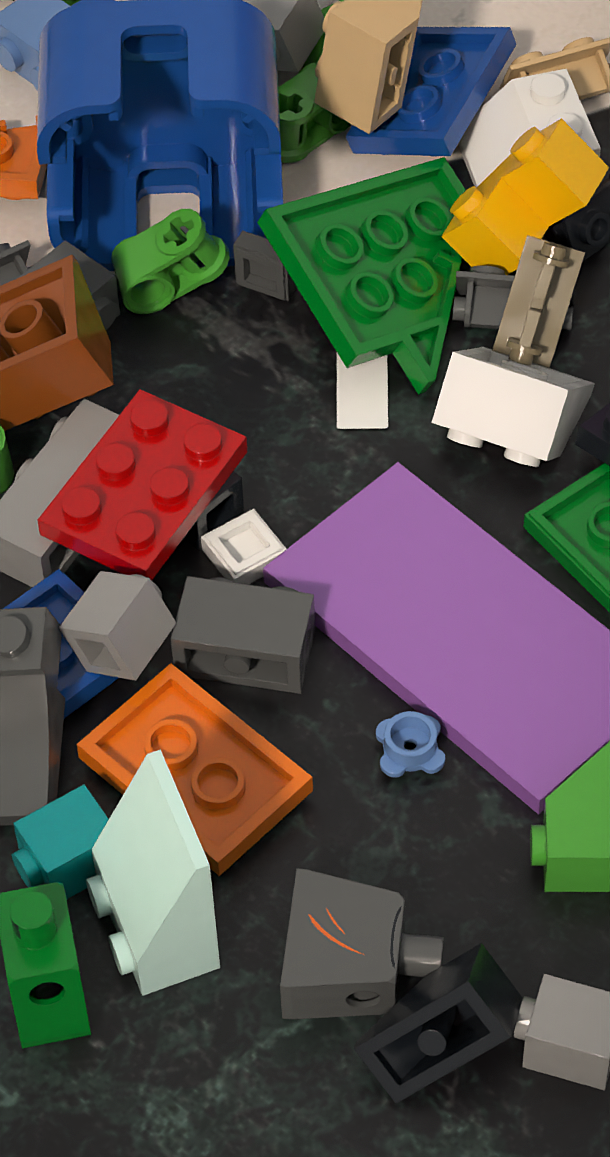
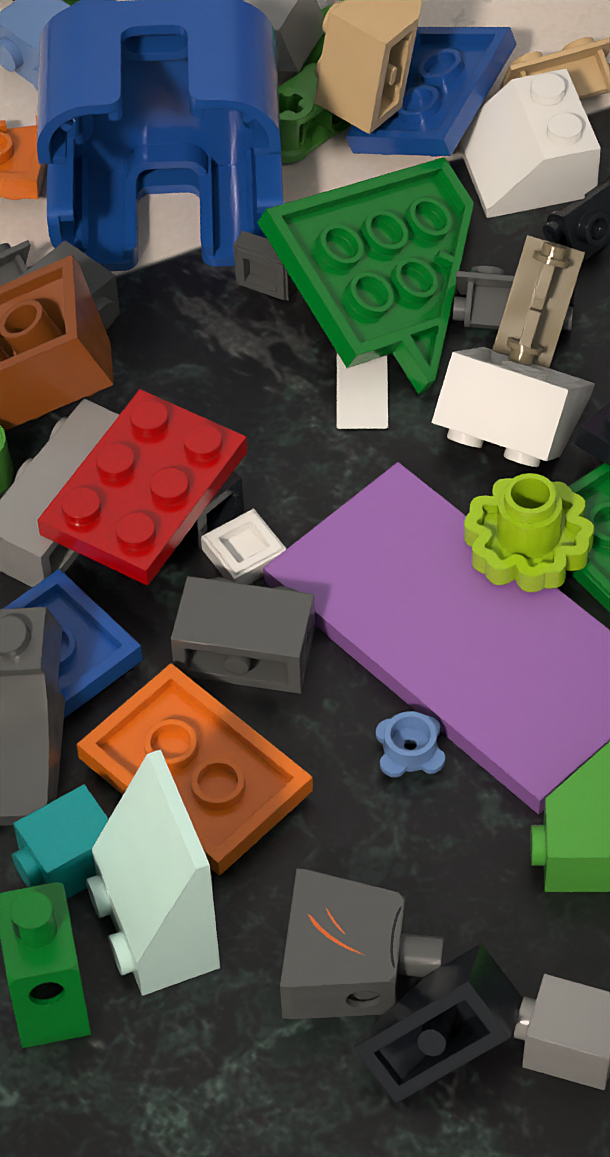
light grey brick [59,571,176,681] -> none
bright green piece [111,209,230,314] -> none
yellow brick [441,118,609,275] -> none
none -> lime plant [464,473,594,593]

